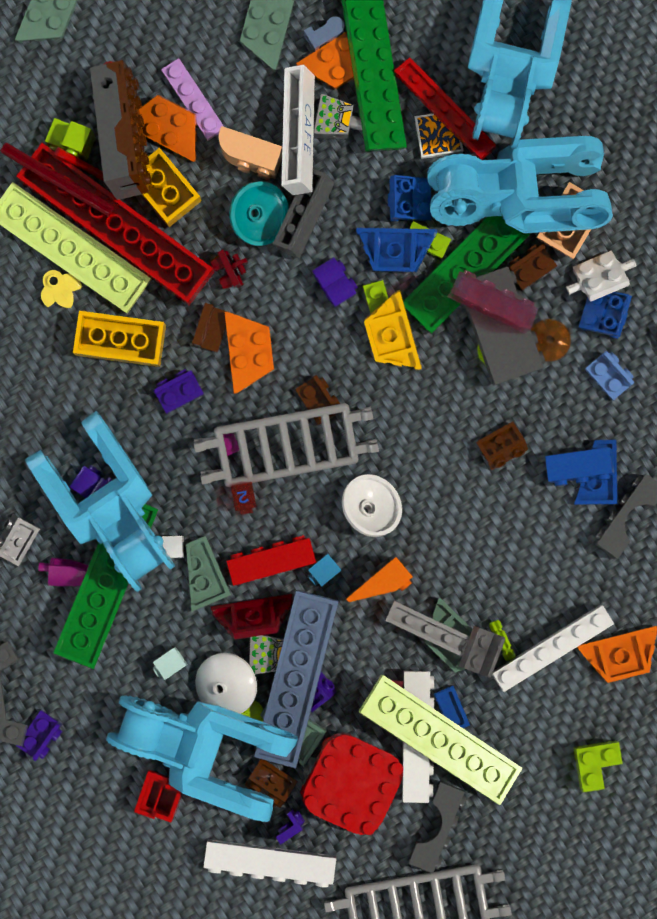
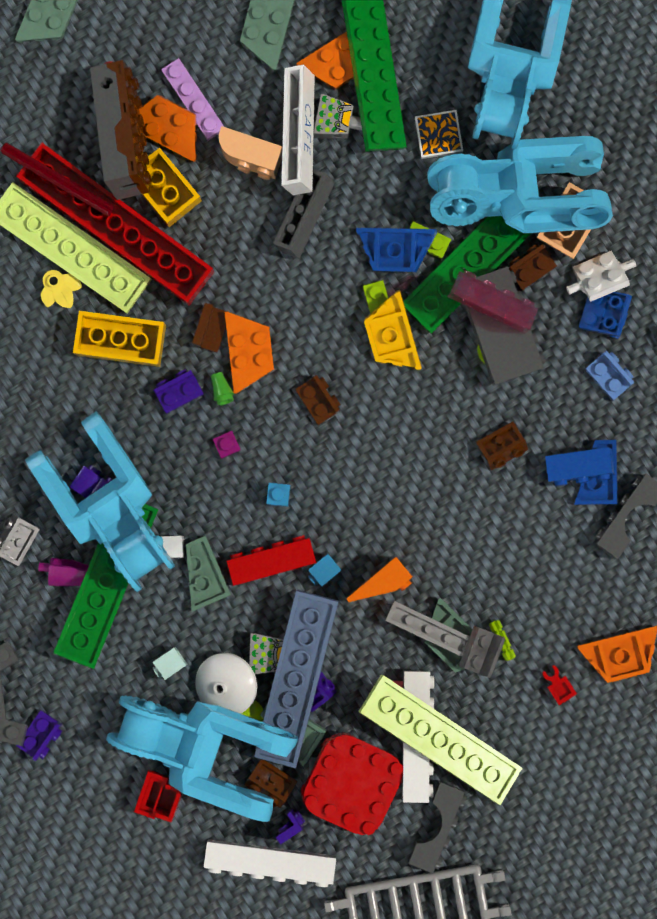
lime brick [45,118,96,161] -> none
red bar [55,147,104,181] -> none
light grey bar [194,403,379,487] -> none
dark red hips [210,250,248,289] -> none
dark red wing [211,594,293,640] -> none
teal dish [229,181,289,246] -> none
clear red brick [231,482,257,515] -> none
sand blue leg [304,17,344,52] -> none
dark purple brick [312,257,358,308] -> none
white dish [342,474,402,537] -> none
blue plate [388,175,431,222] -> none
red plate [394,57,496,160] -> none
blue tile [434,685,470,728] -> none
white brick [492,605,614,692] -> none
clear orange dish [531,319,571,362] -> none
lime brick [573,740,623,792] -> none
none -> bright green cone [211,372,234,405]
none -> dark azure brick [266,483,291,507]
none -> red plate [542,665,577,705]

